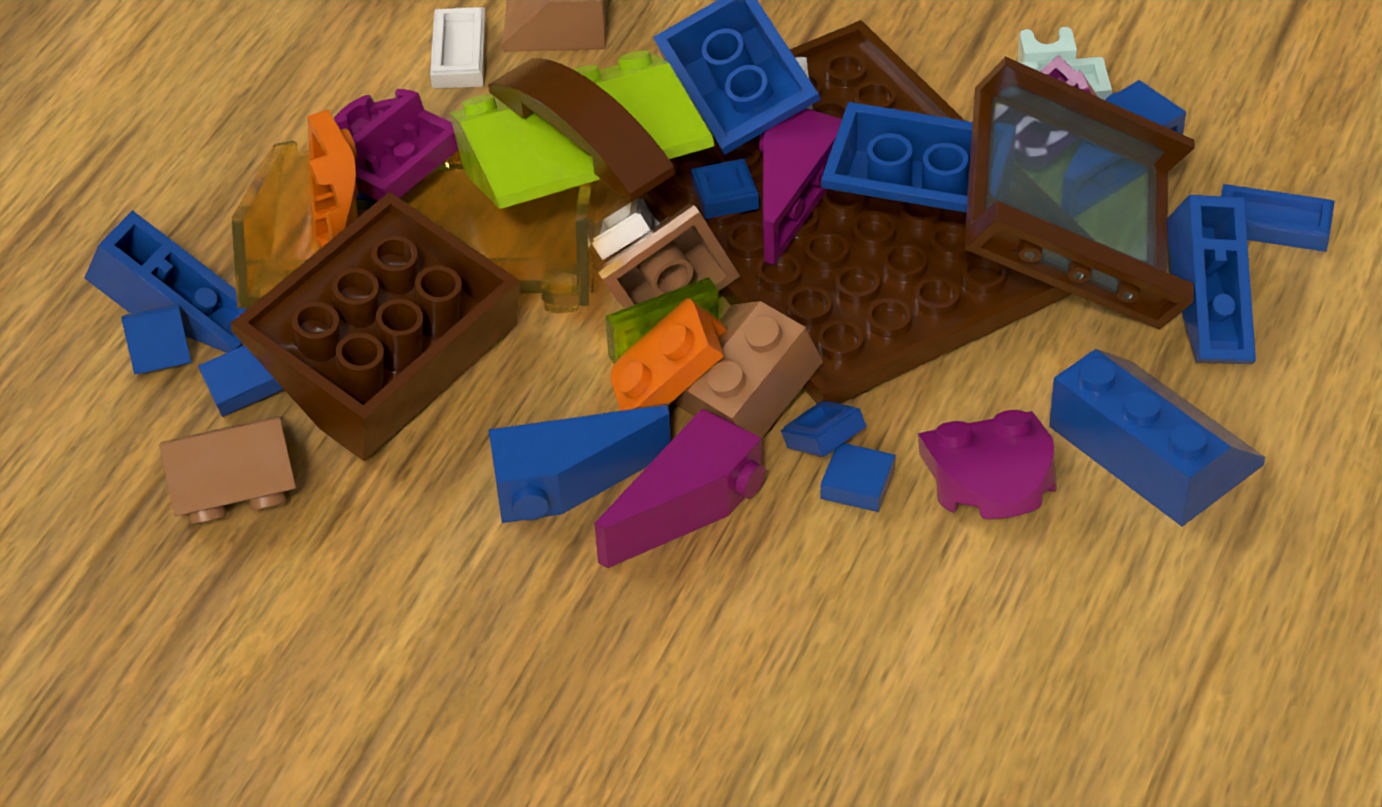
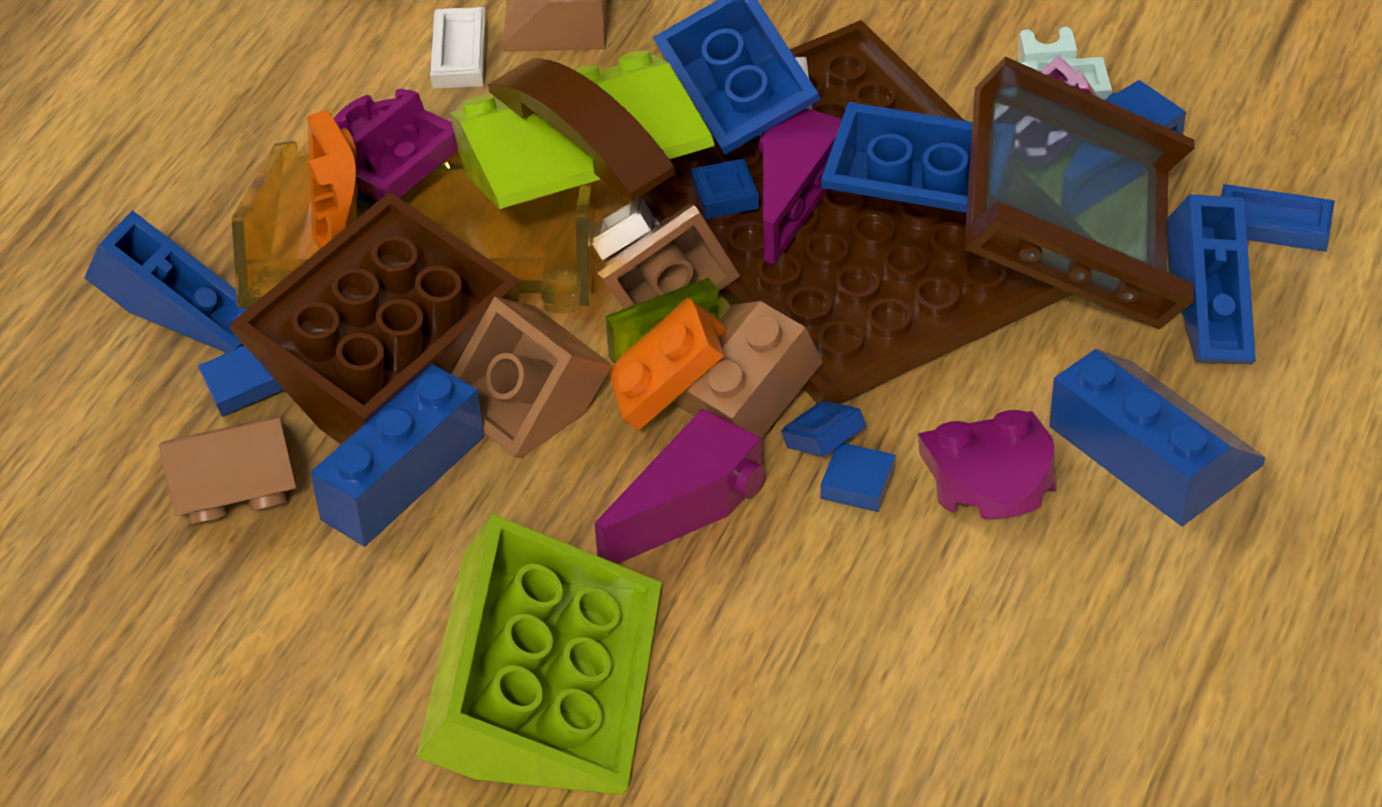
blue tile [121,304,191,375] -> none
blue slope [489,404,671,523] -> none
none -> blue brick [311,364,484,547]
none -> lime slope [416,513,662,795]
none -> medium nougat slope [451,296,612,458]

